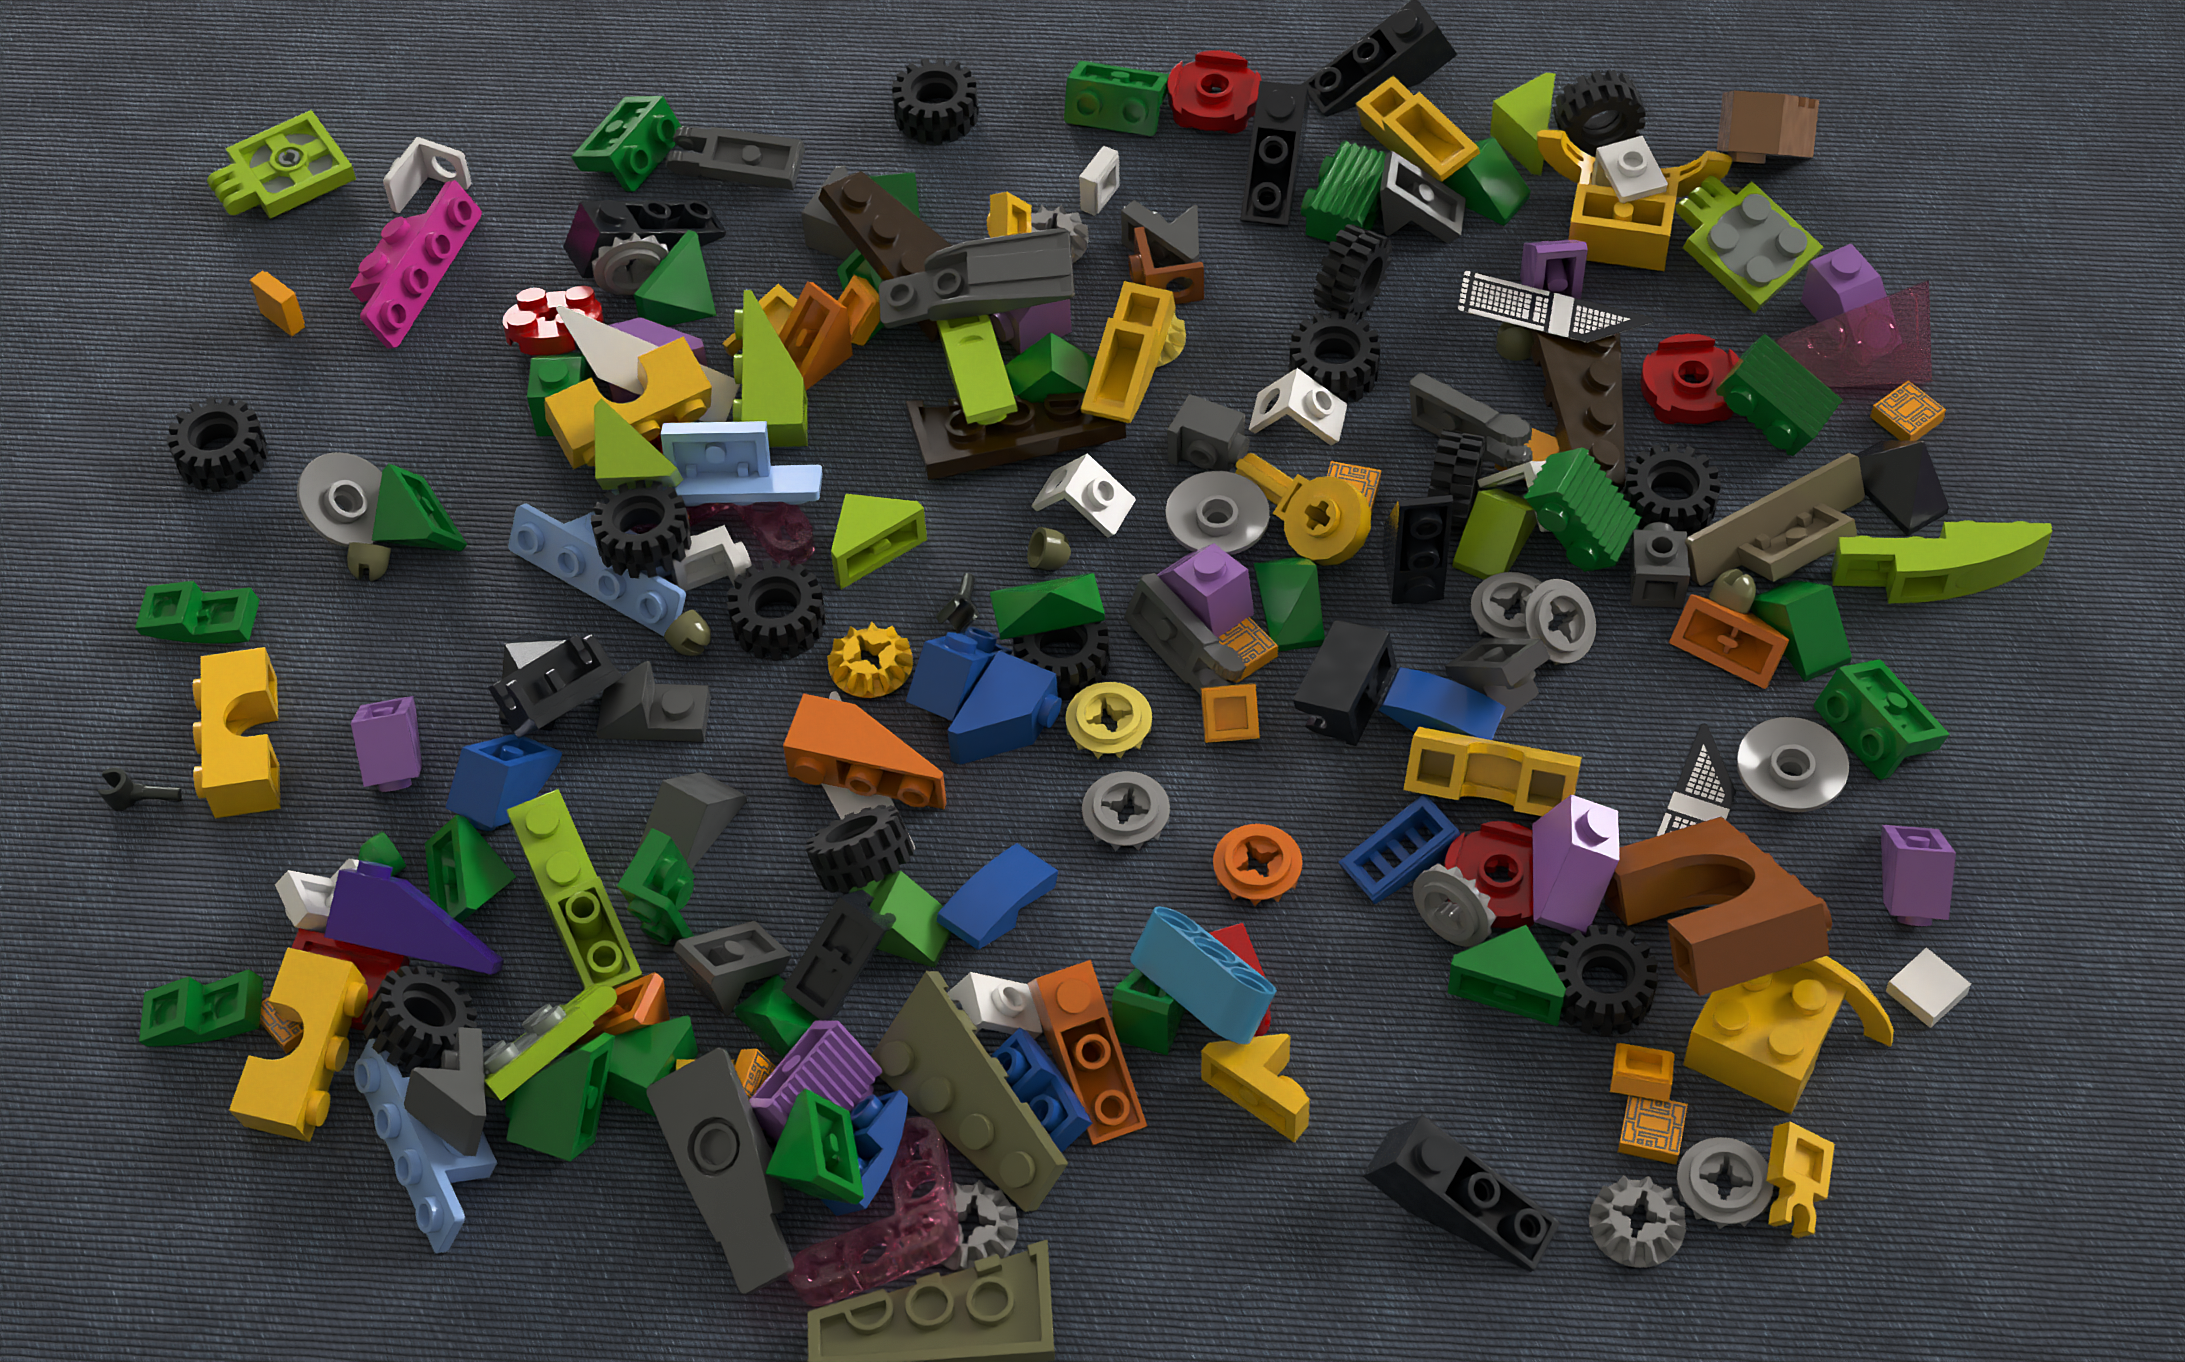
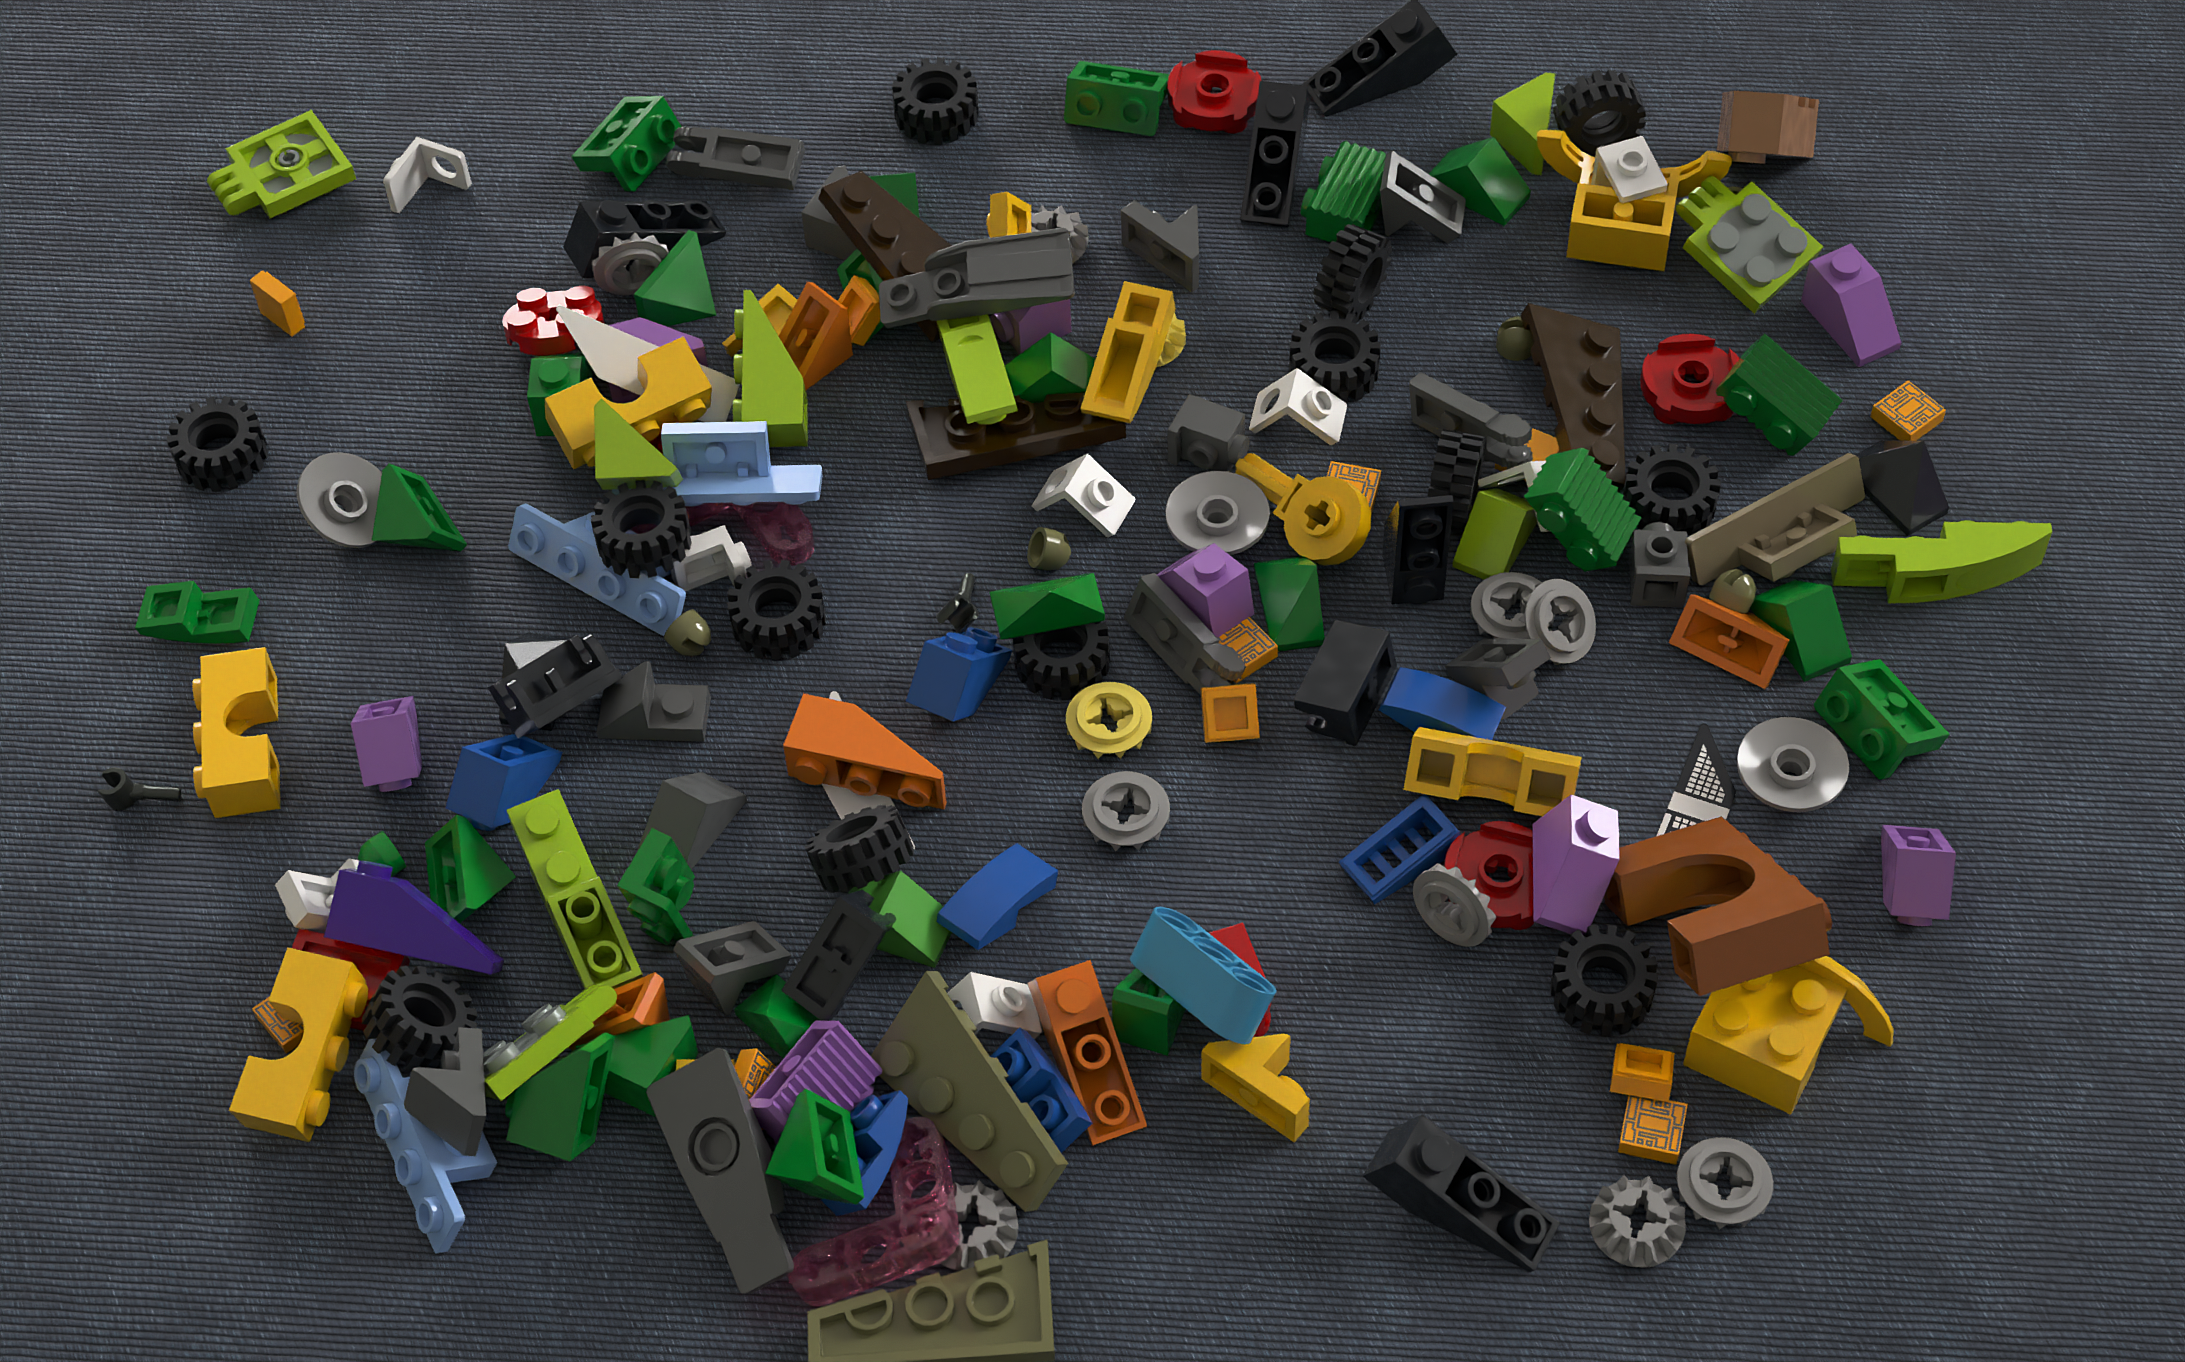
green slope [139,969,264,1046] -> none
olive hinge [347,542,391,582] -> none
dark pink bracket [349,180,482,349] -> none
yellow gear [827,621,913,698] -> none
lime slope [831,494,927,590] -> none
blue slope [947,651,1062,765] -> none
white tile [1079,146,1120,216] -> none
dark orange bracket [1128,227,1204,304] -> none
orange gear [1213,824,1302,906] -> none
yellow slope [1356,76,1480,181] -> none
green slope [1448,925,1566,1027] -> none
sticker [1458,271,1654,342] -> none
medium lavender slope [1520,240,1588,299] -> none
yellow plate [1766,1122,1835,1238] -> none
clear pink wing [1775,280,1932,387] -> none
white tile [1886,948,1971,1028] -> none

